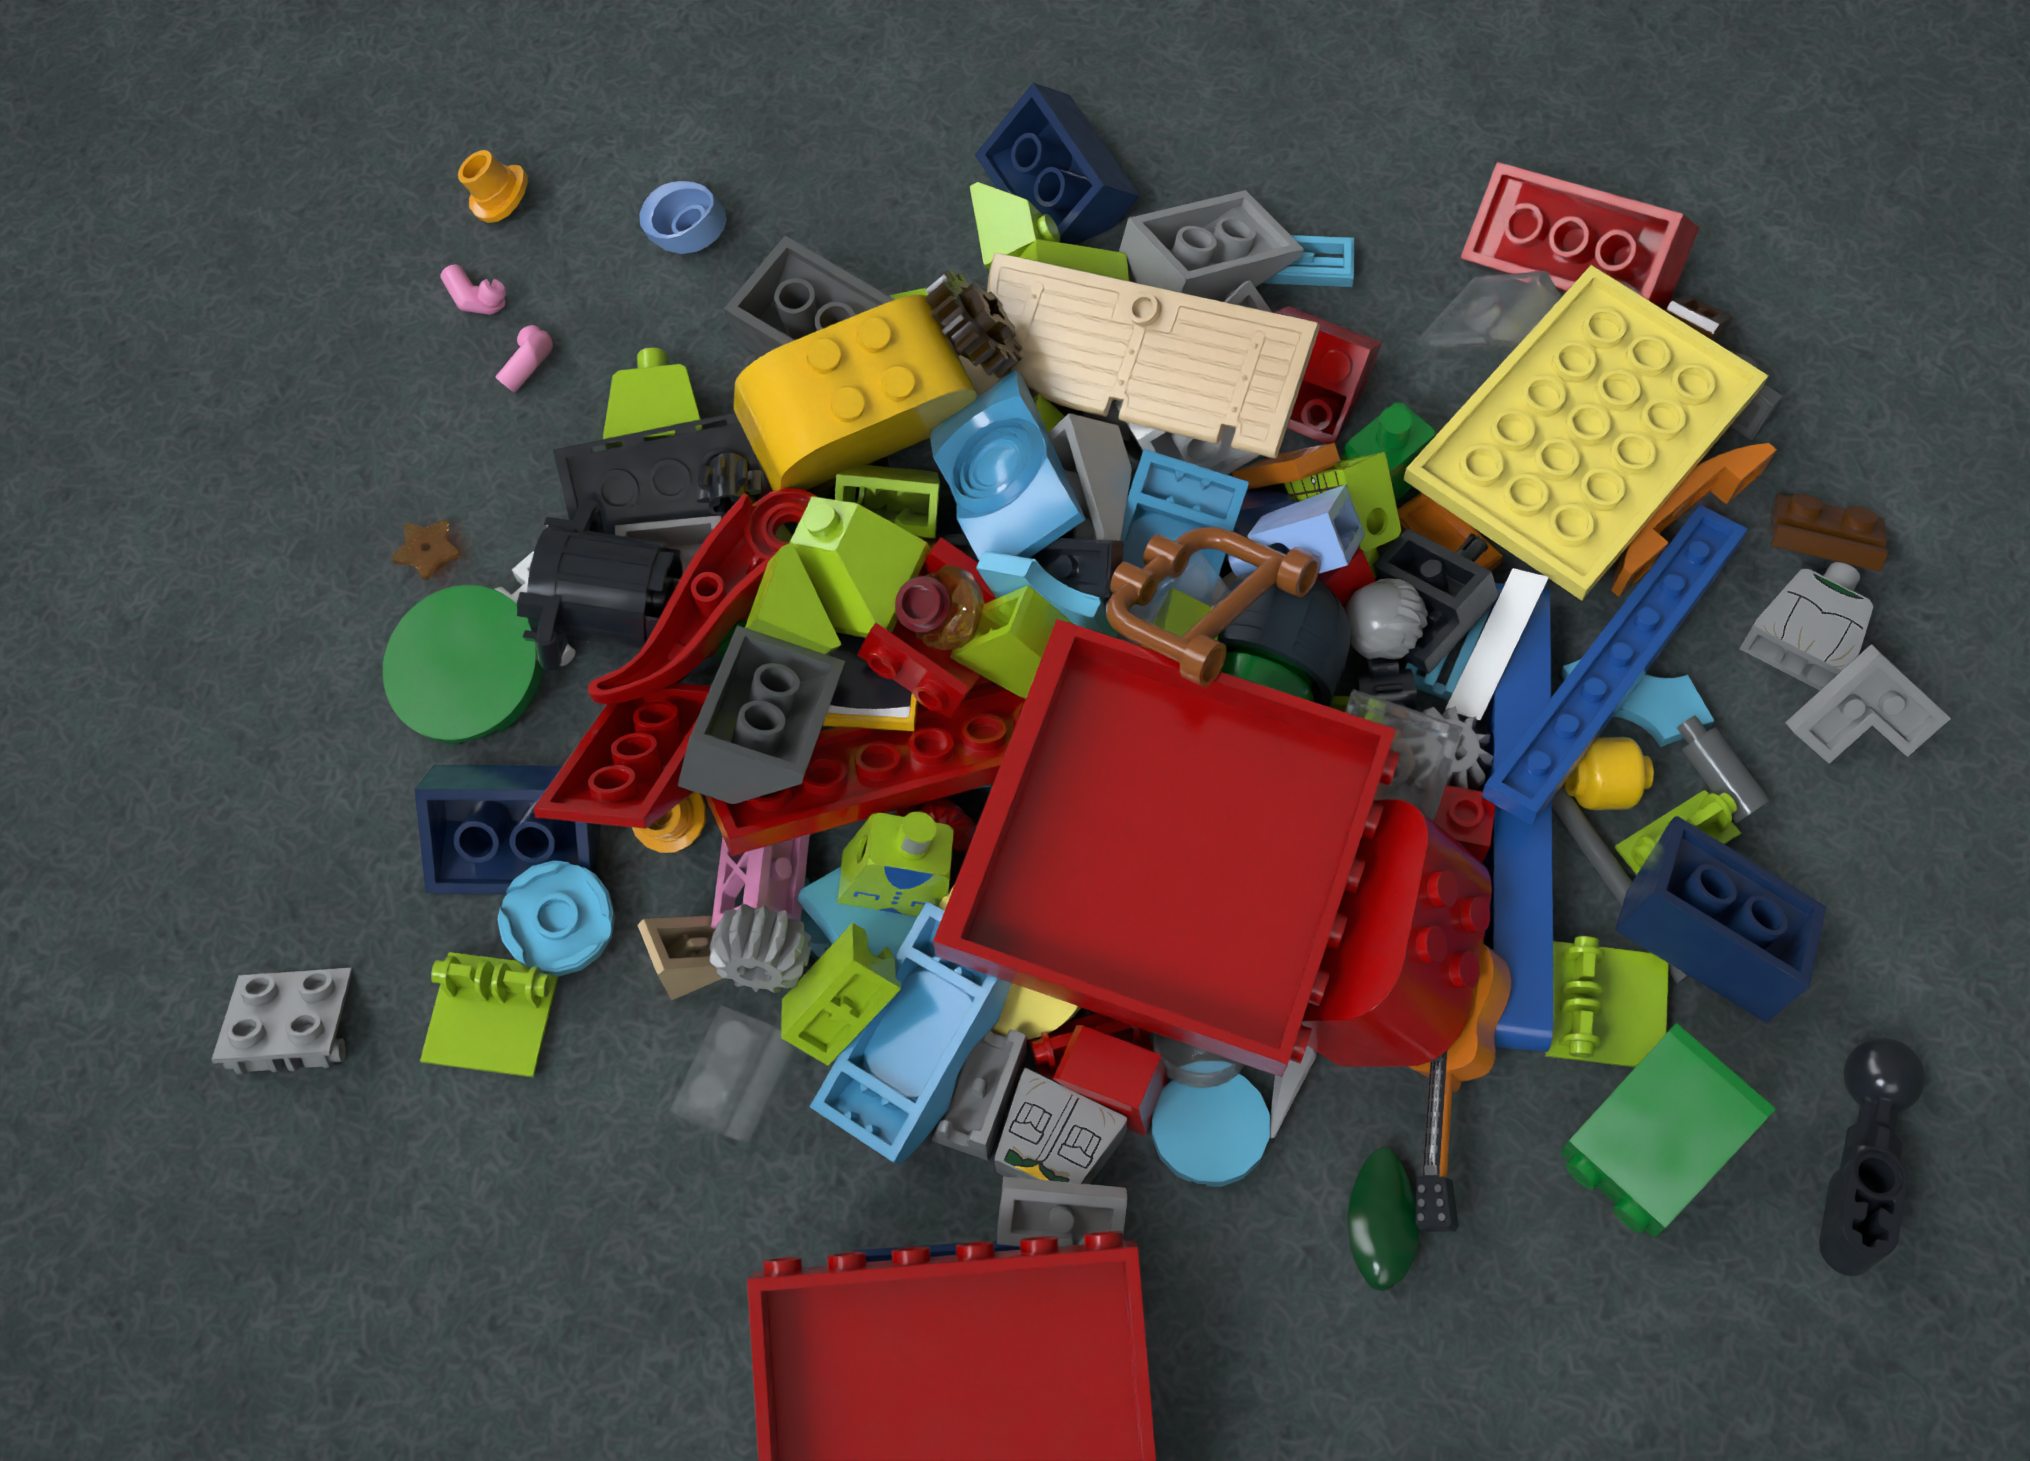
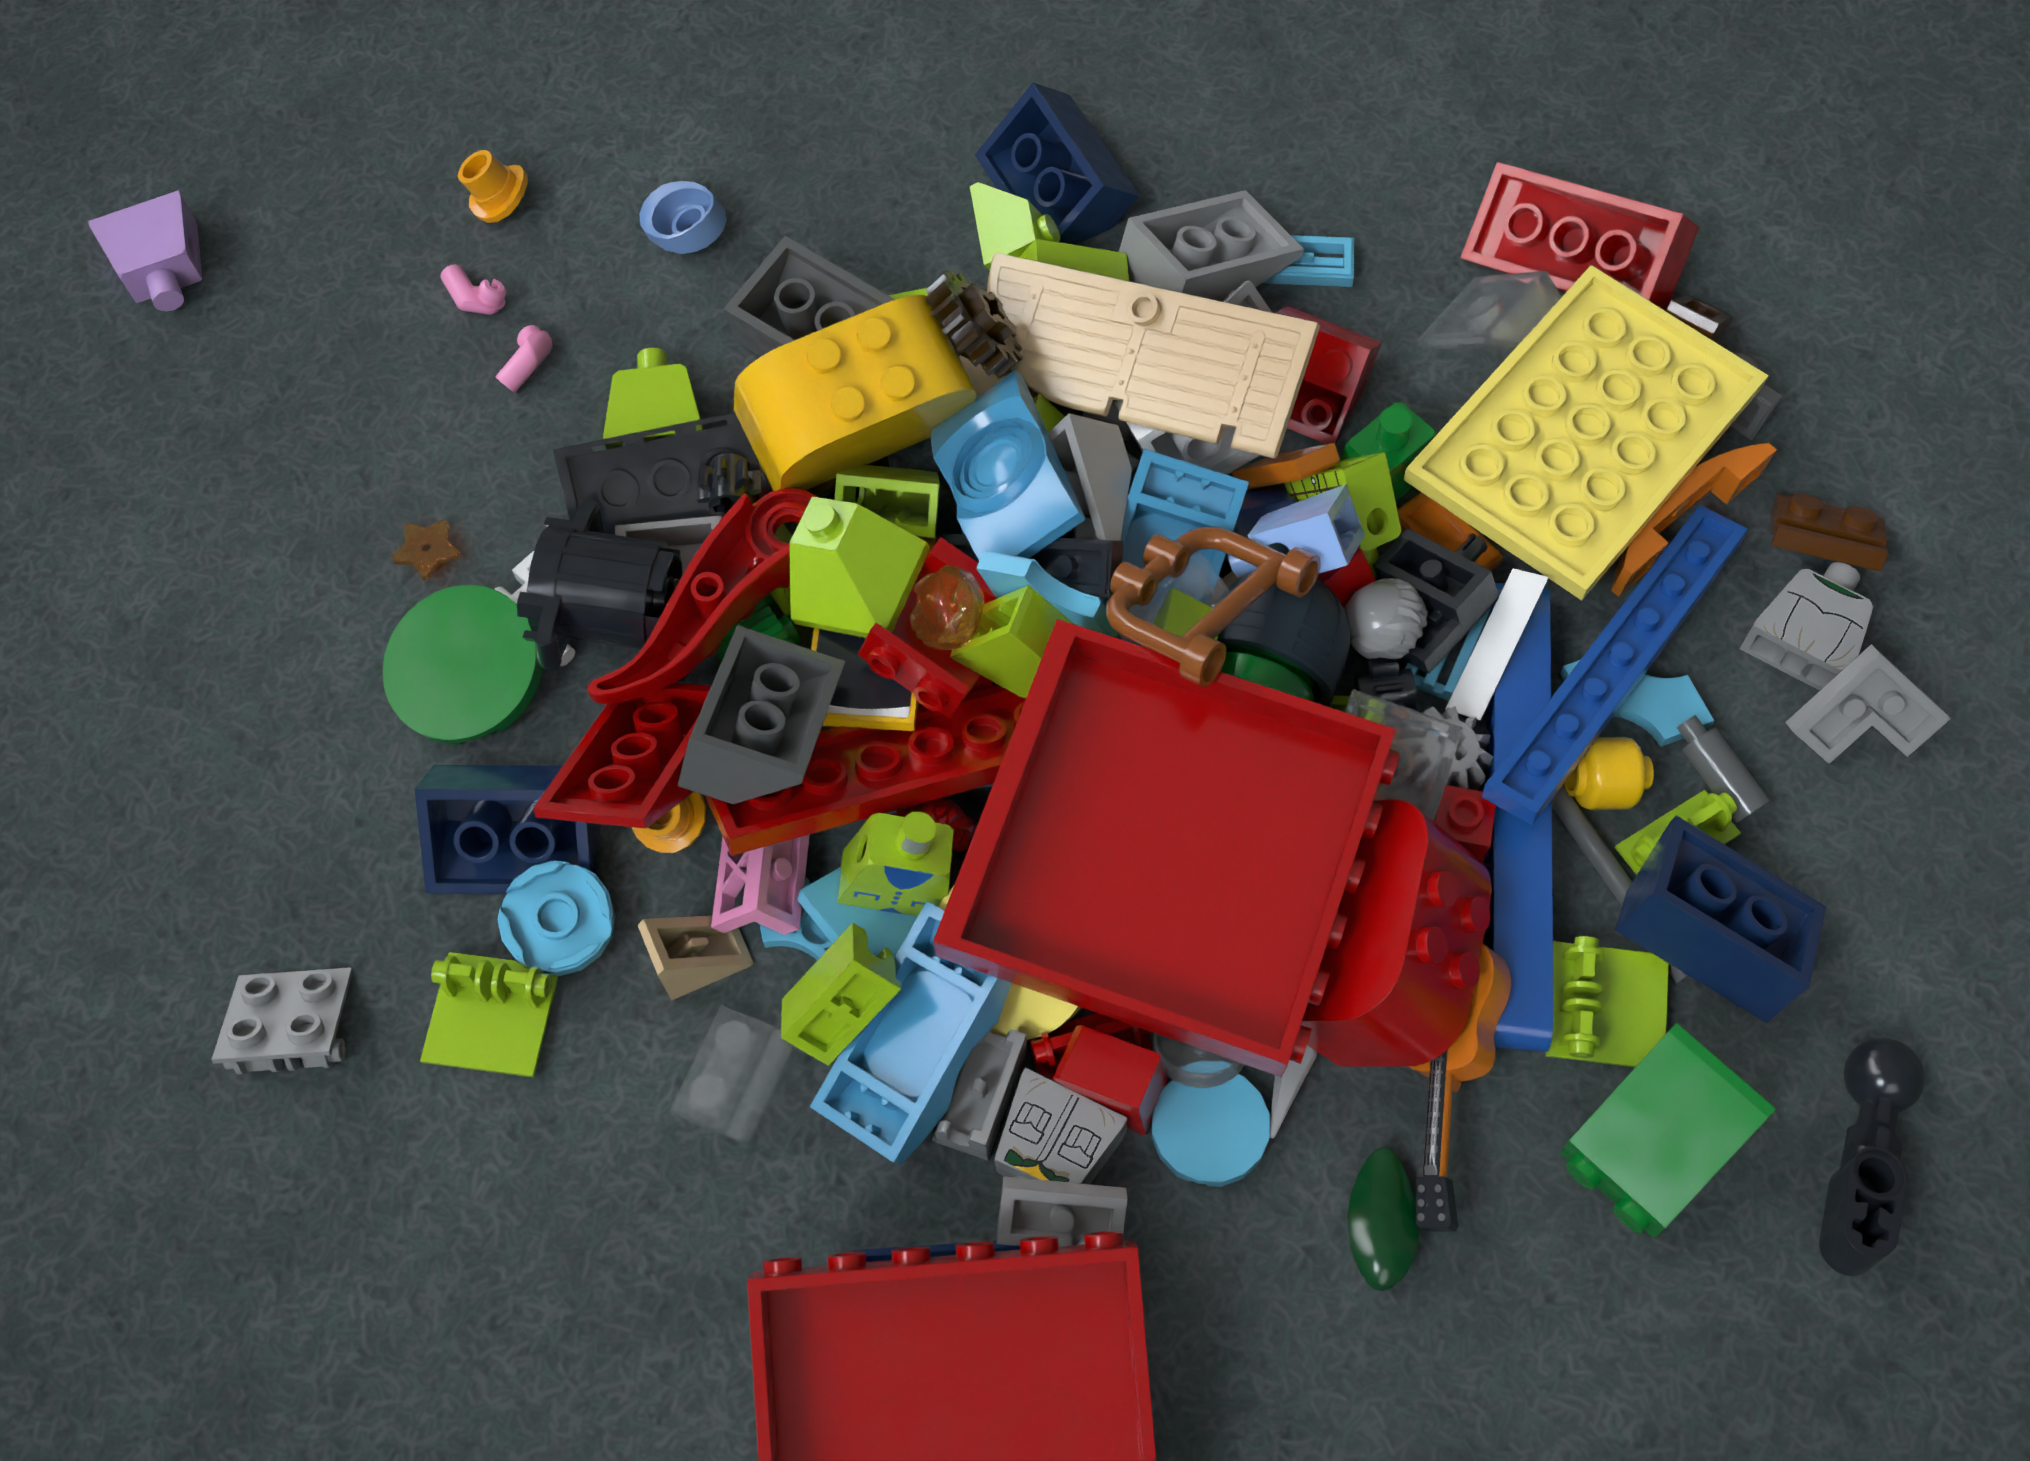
light grey gear [709,904,811,993] -> none
lime slope [745,542,841,656] -> none
dark red plate [895,576,952,633] -> none
none -> lavender torso [88,190,202,311]

